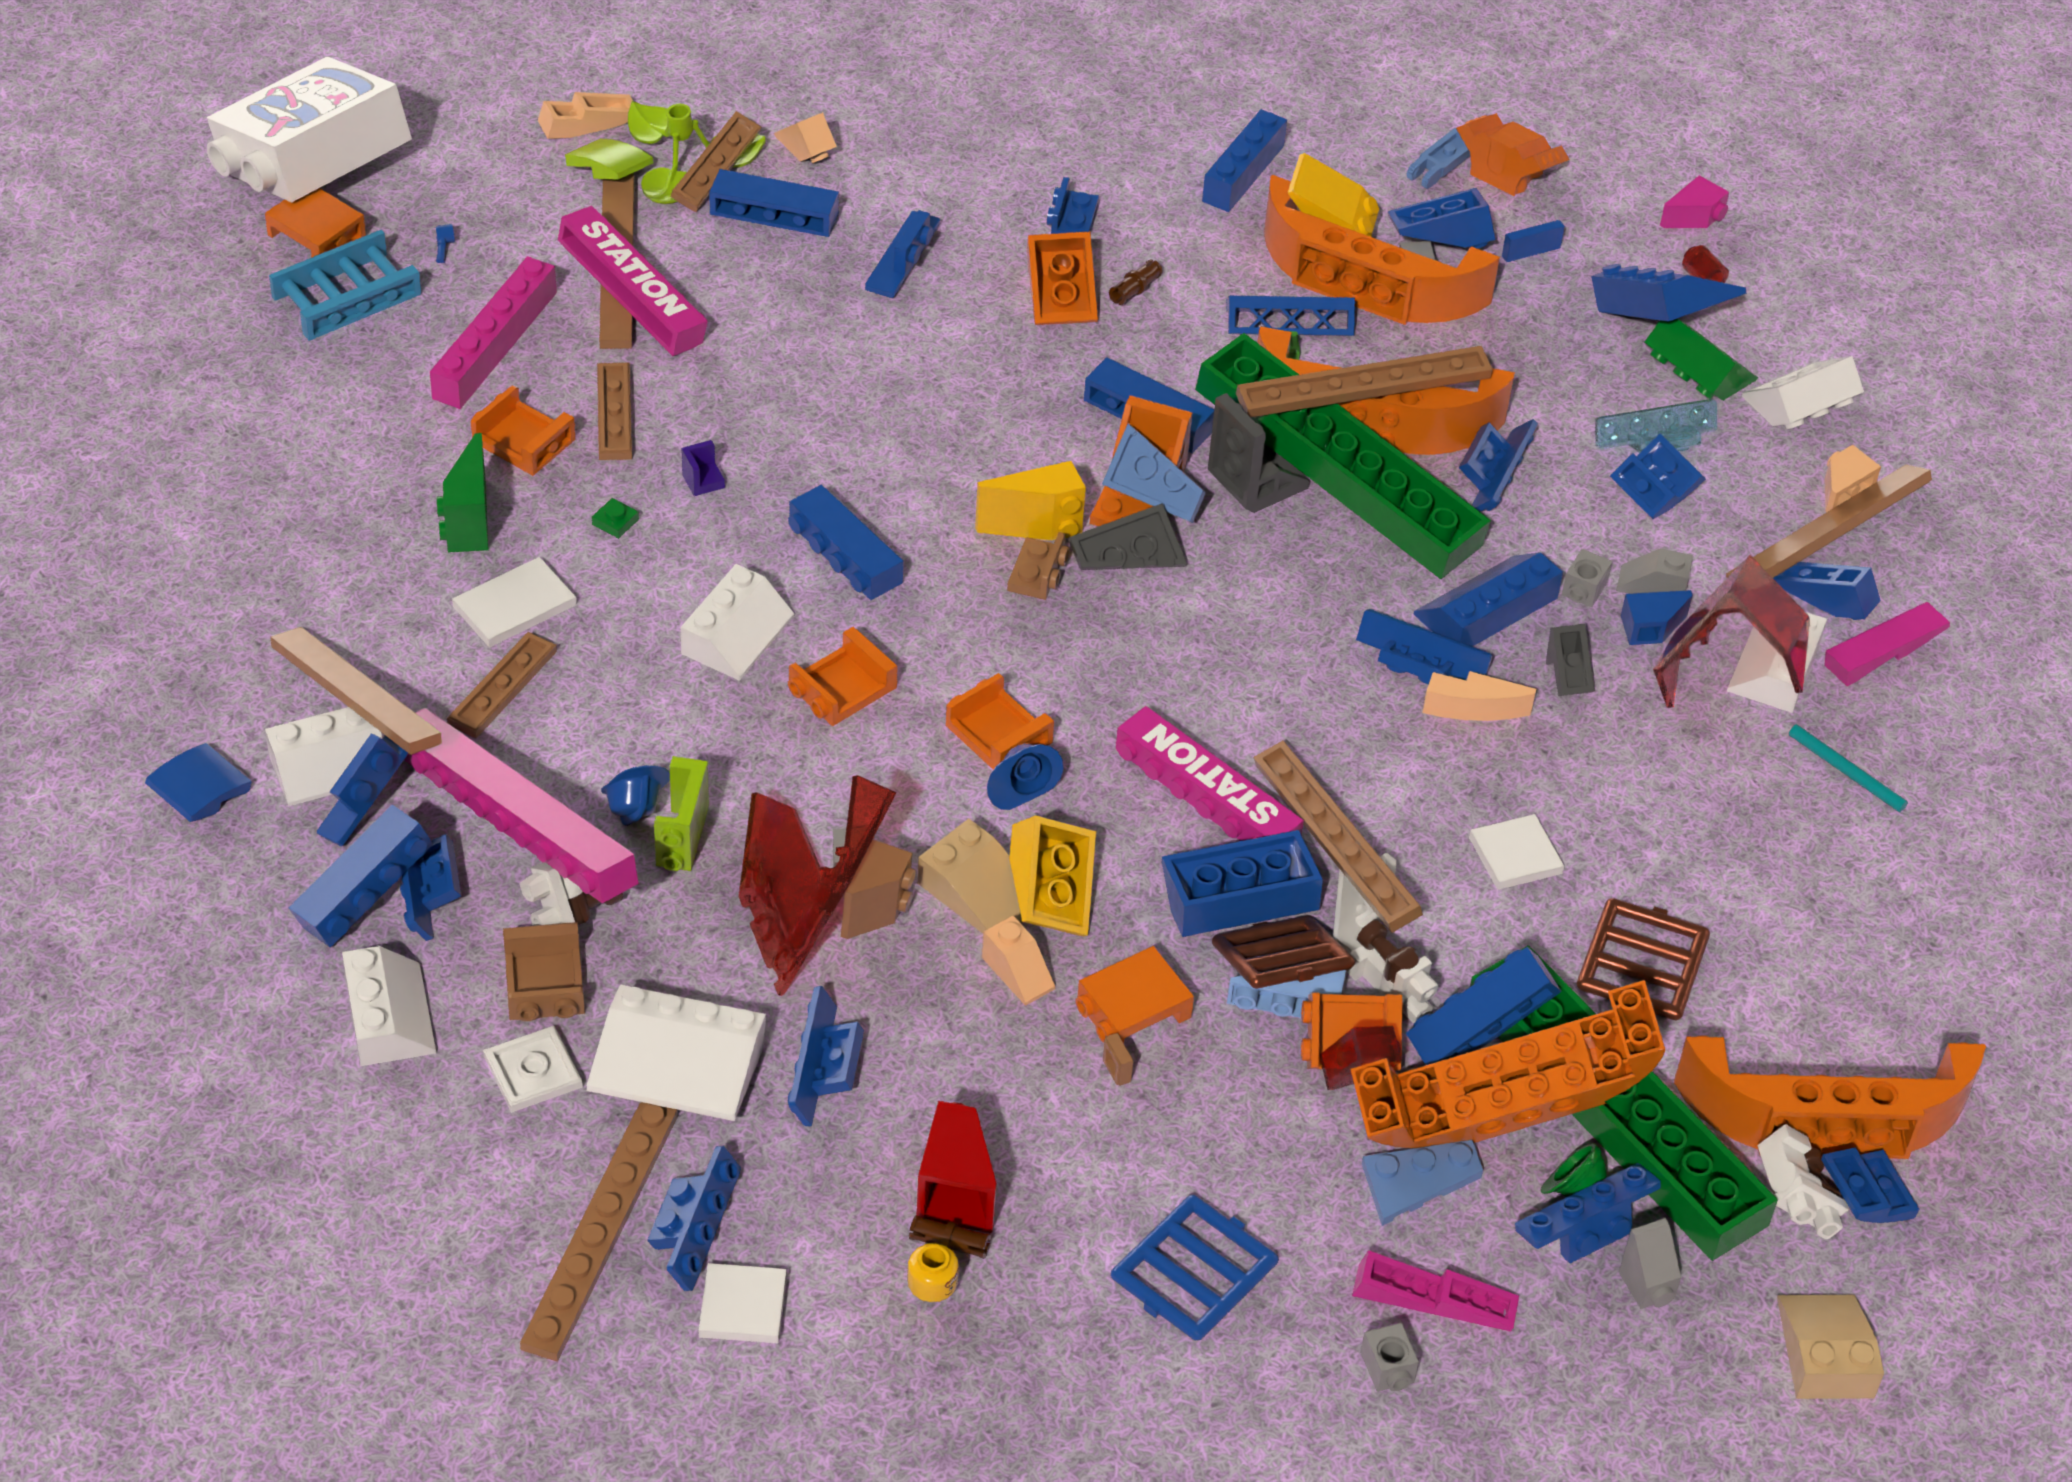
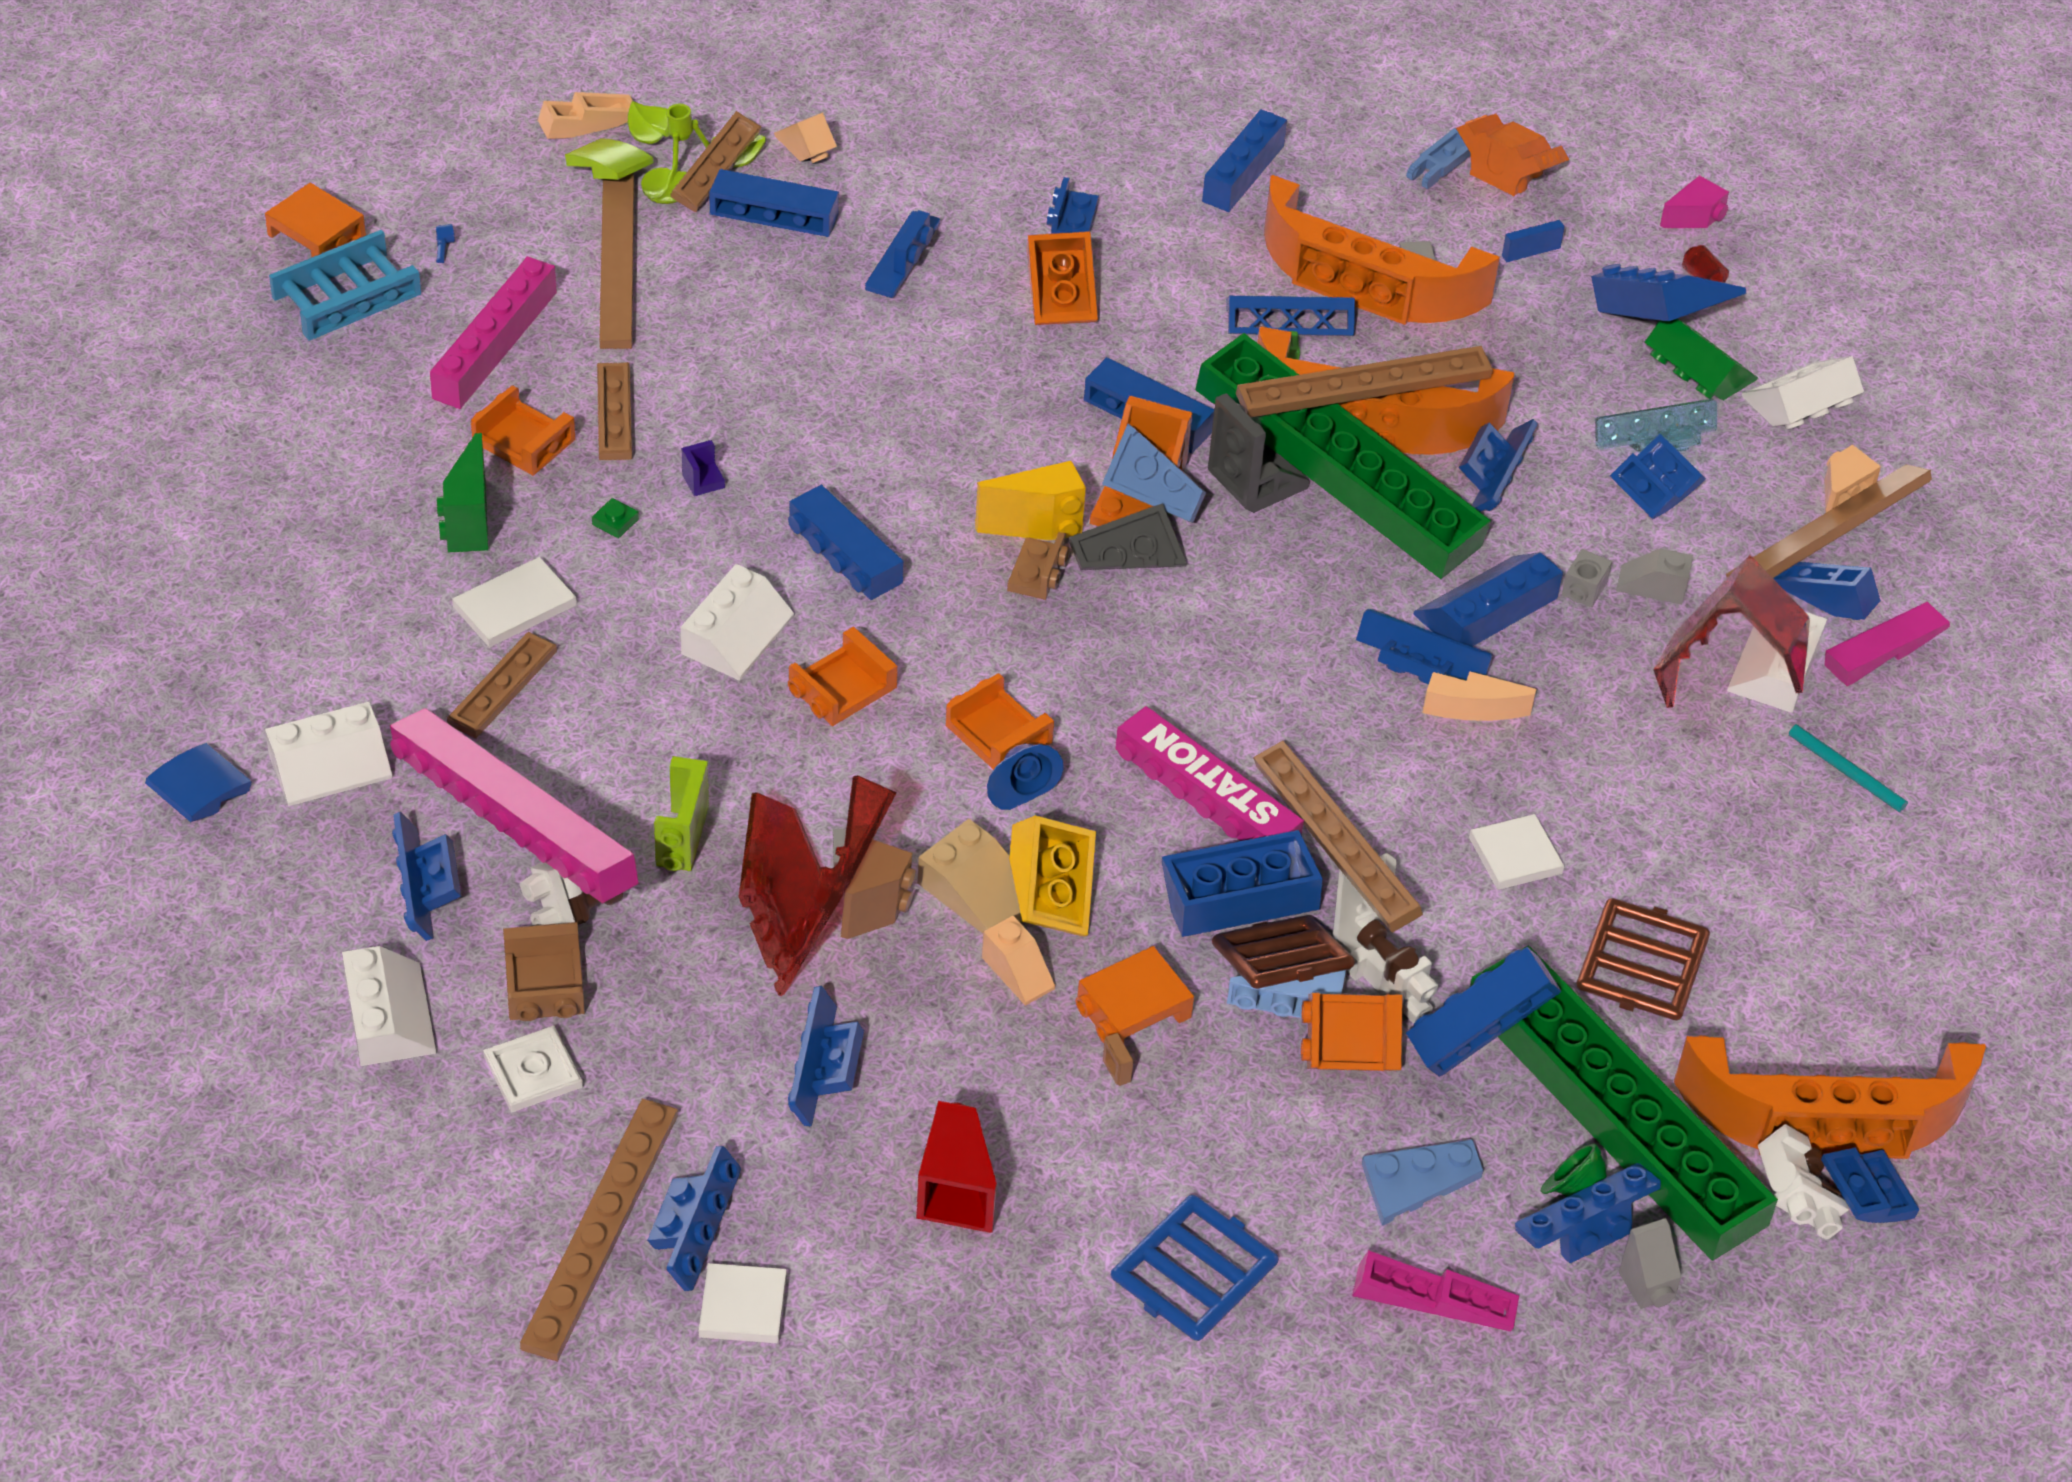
white brick [207,57,412,203] -> none
tile [270,627,442,755] -> none
brick [288,805,433,948] -> none
blue bracket [317,733,408,846] -> none
dark pink brick [557,205,708,356] -> none
white slope [586,985,766,1121] -> none
blue piece [601,765,670,826] -> none
yellow head [907,1243,959,1302] -> none
reddish brown pin [909,1215,991,1259] -> none
reddish brown pin [1109,259,1162,305] -> none
yellow slope [1287,153,1379,237] -> none
clear red slope [1319,1026,1402,1090] -> none
orange slope [1351,980,1666,1148] -> none
light grey brick [1360,1323,1419,1392] -> none
blue slope [1387,188,1496,248] -> none
dark grey slope [1546,624,1595,697] -> none
blue slope [1620,590,1693,645] -> none
tan slope [1777,1295,1884,1399] -> none

